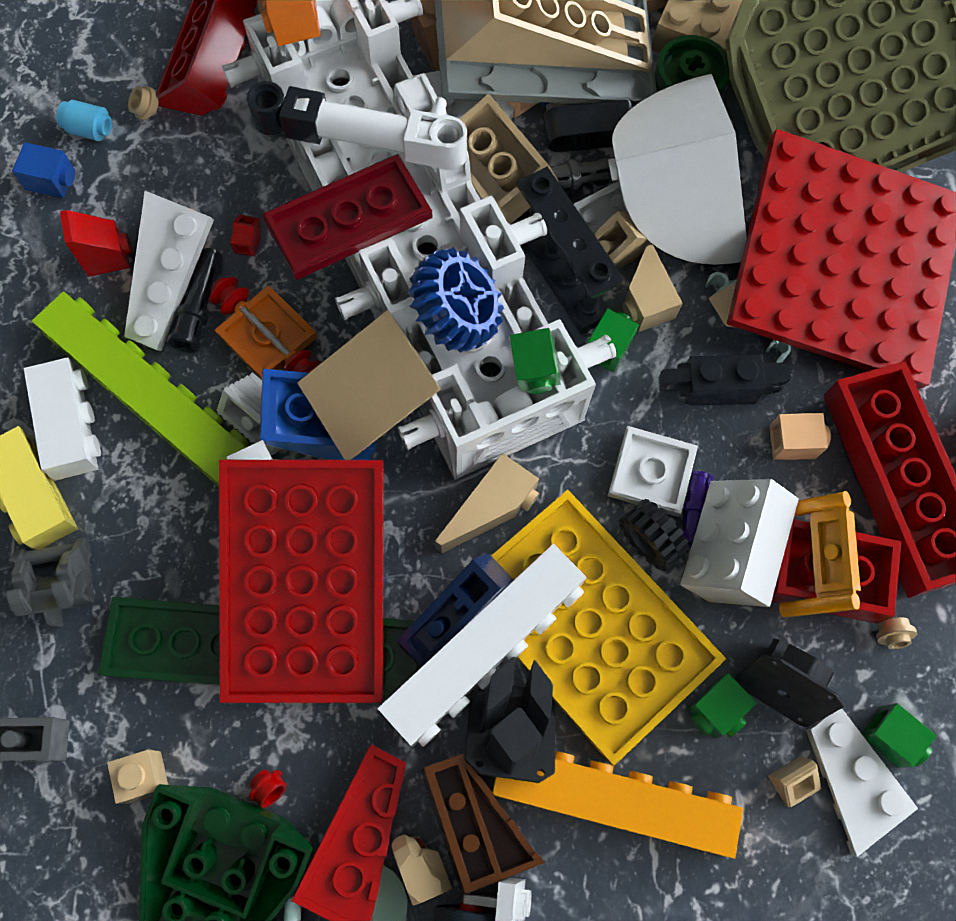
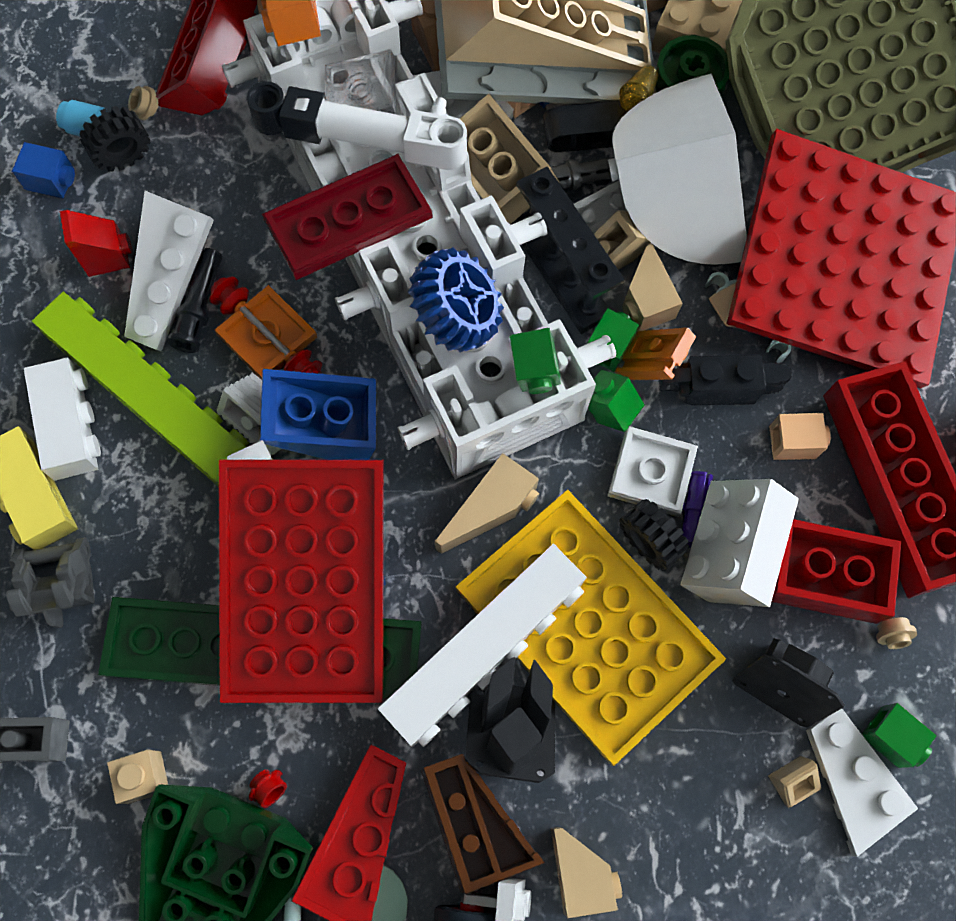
red piece [230,214,261,257] -> none
tan piece [297,310,441,460] -> none
tan rock [391,834,452,906] -> none
dark blue slope [397,553,514,667] -> none
light orange brick [492,751,744,859] -> none
green brick [687,673,756,738] -> none
light orange plate [779,491,861,618] -> none
none -> black tyre [80,106,150,172]
none -> clear plate [324,49,396,114]
none -> tan slope [551,827,622,918]
none -> green brick [588,369,645,432]
none -> orange plate [615,328,696,380]
none -> clear yellow cone [619,65,658,112]

